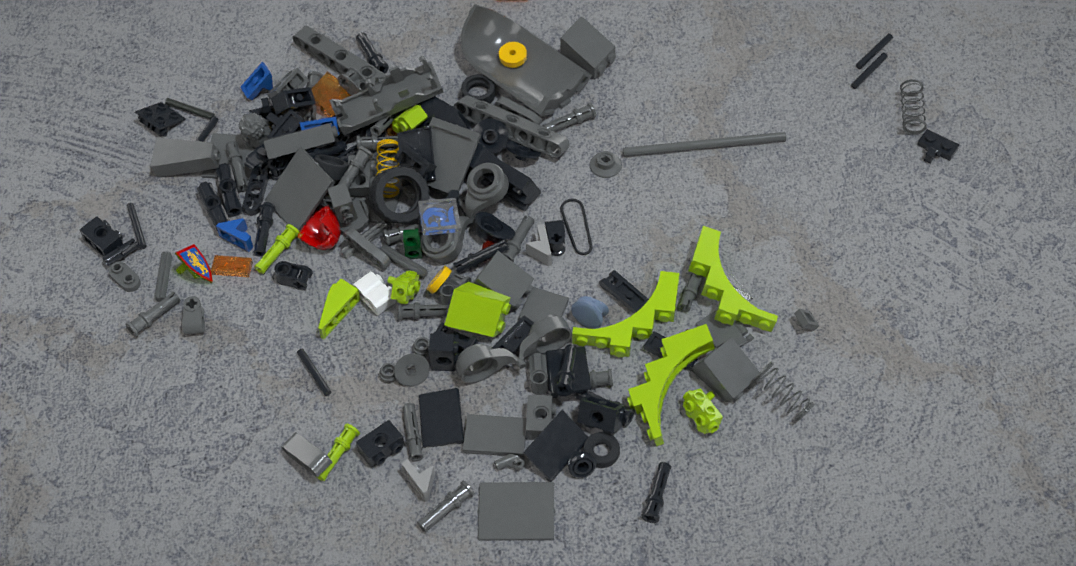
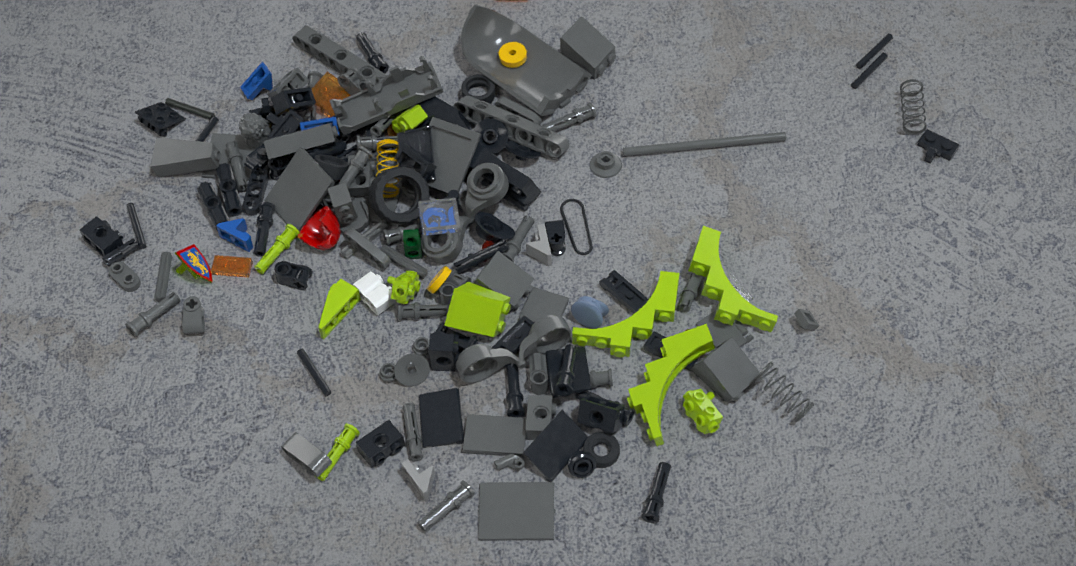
none -> black pin [506,363,525,418]

